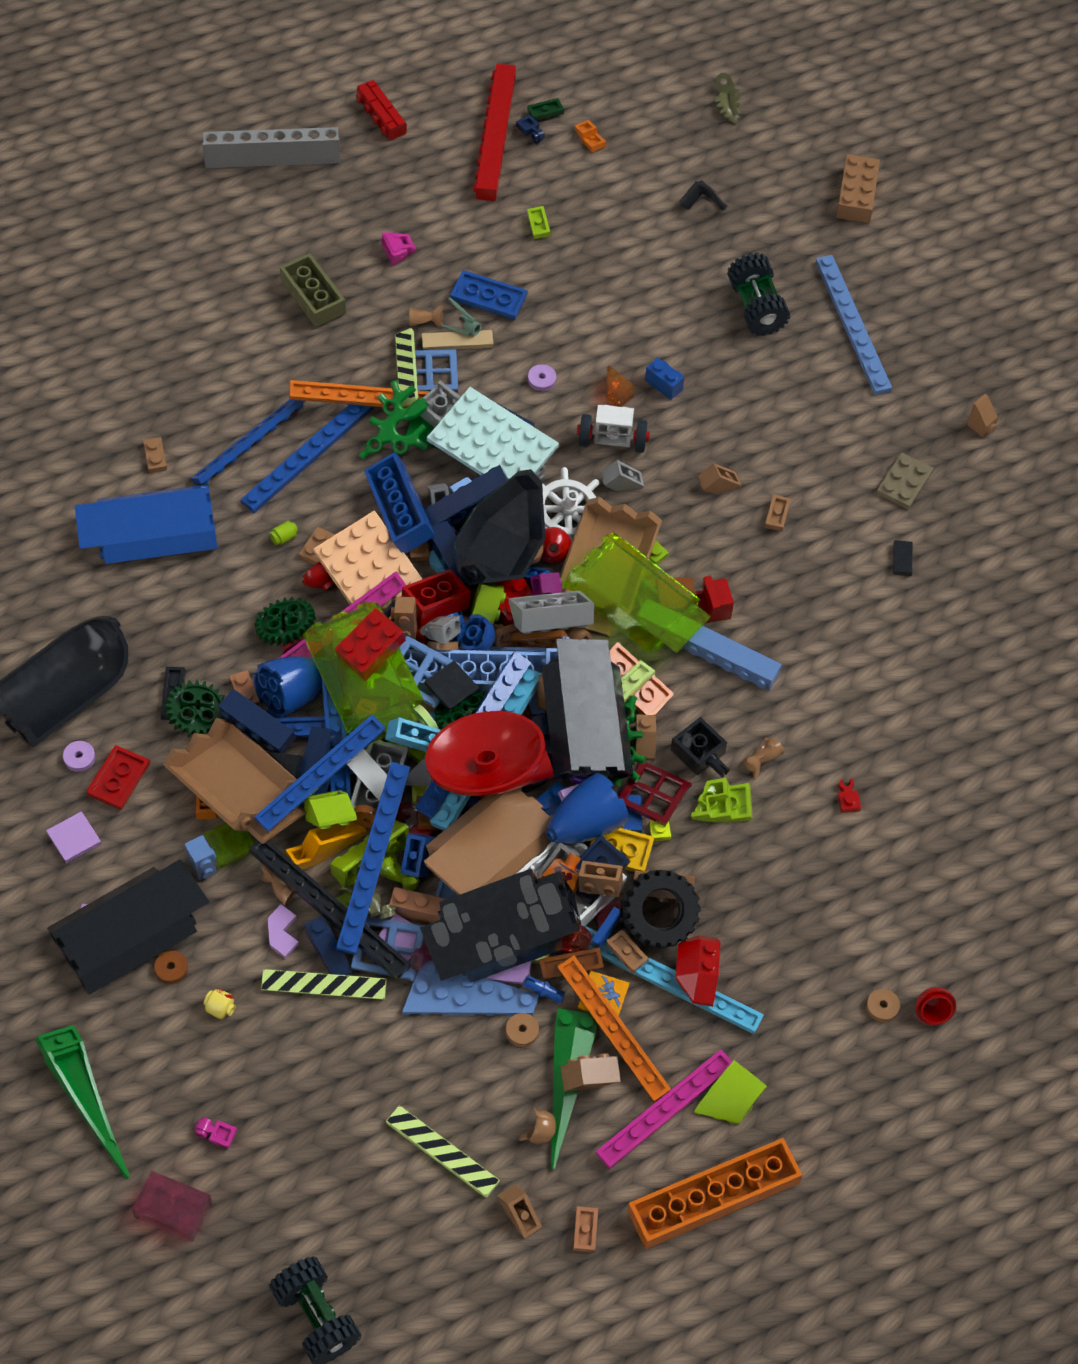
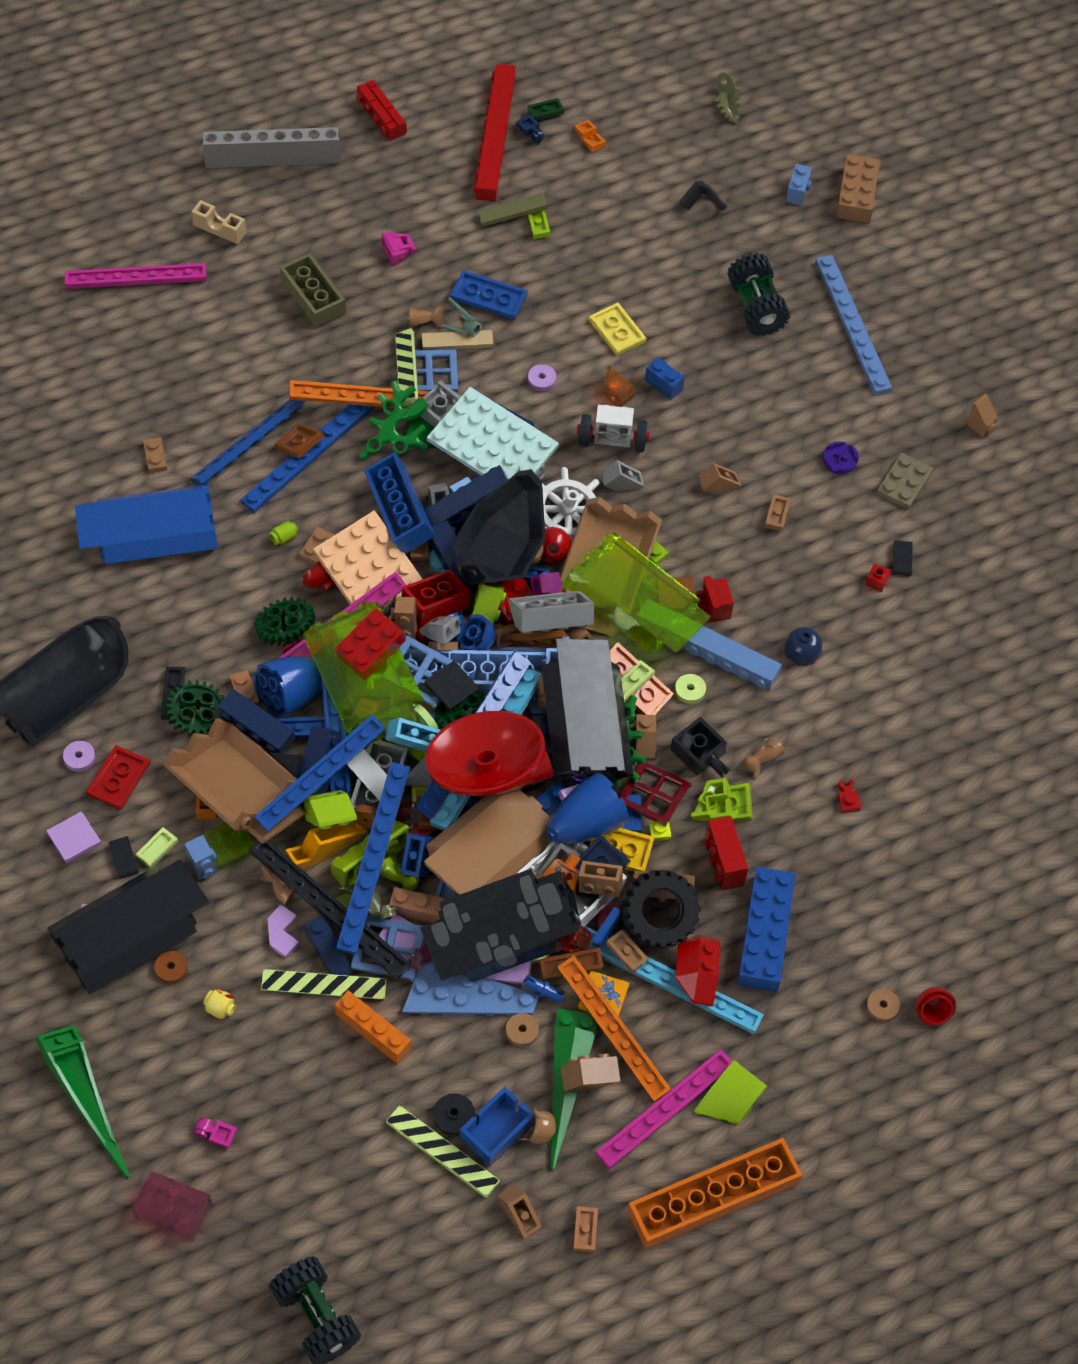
none -> dark pink plate [65,263,207,289]
none -> black tile [109,836,139,879]
none -> yellowish green tile [135,827,178,868]
none -> tan arch [191,200,247,244]
none -> dark orange tile [274,423,324,458]
none -> orange brick [335,990,412,1064]
none -> black plate [433,1094,475,1136]
none -> blue piece [460,1087,535,1167]
none -> olive tile [478,192,548,227]
none -> light yellow tile [589,303,647,356]
none -> yellowish green piece [675,674,706,704]
none -> red brick [703,816,748,891]
none -> blue brick [737,866,796,992]
none -> dark blue cylinder [784,627,822,666]
none -> medium blue brick [786,164,812,205]
none -> dark purple tile [822,441,859,474]
none -> red plate [865,563,891,592]

